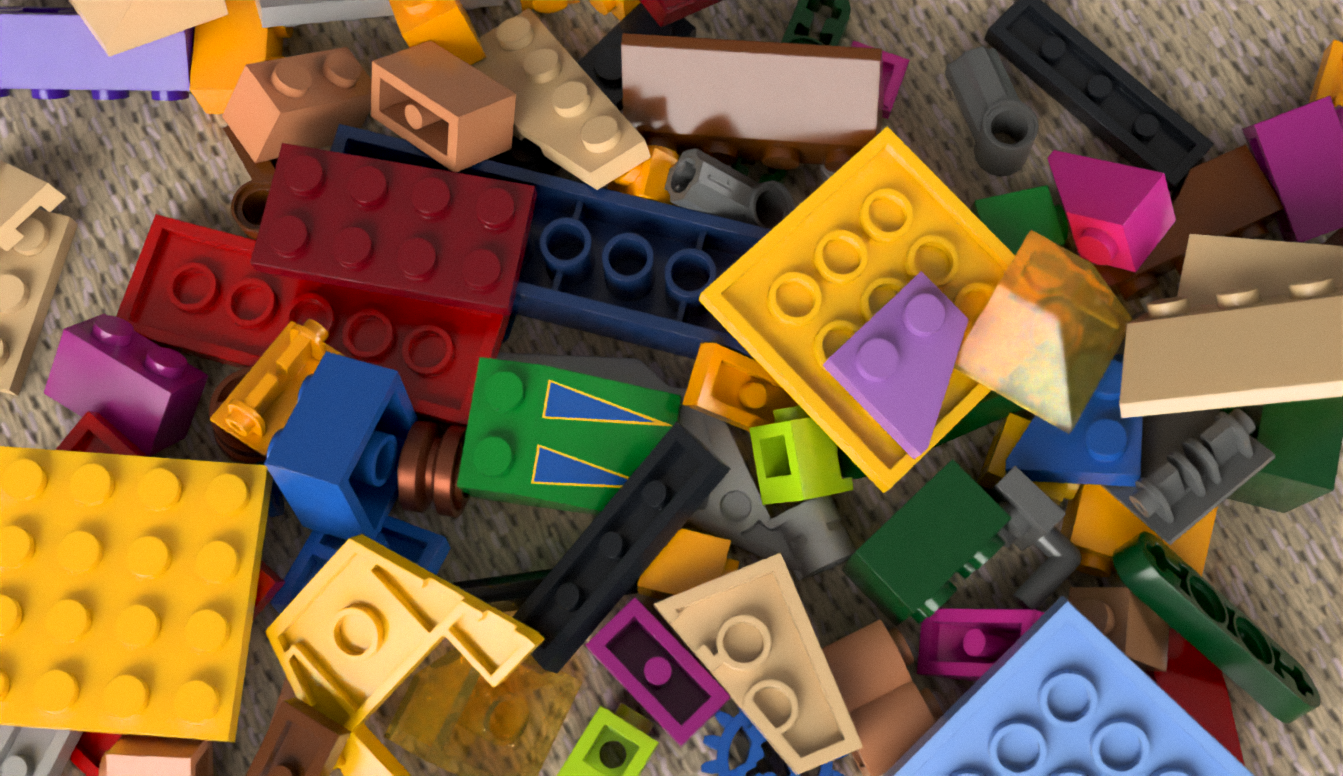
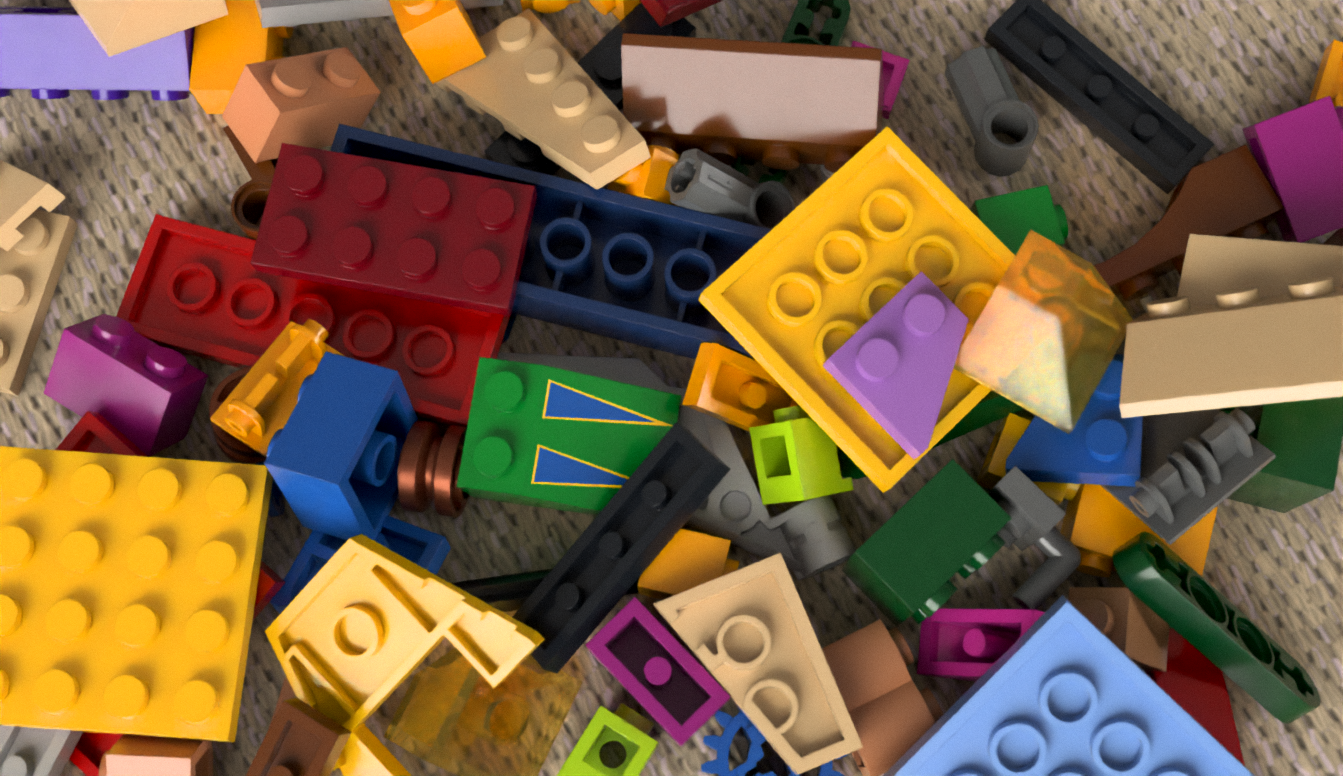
nougat brick [371,40,516,173] -> none
dark pink slope [1047,150,1176,272] -> none

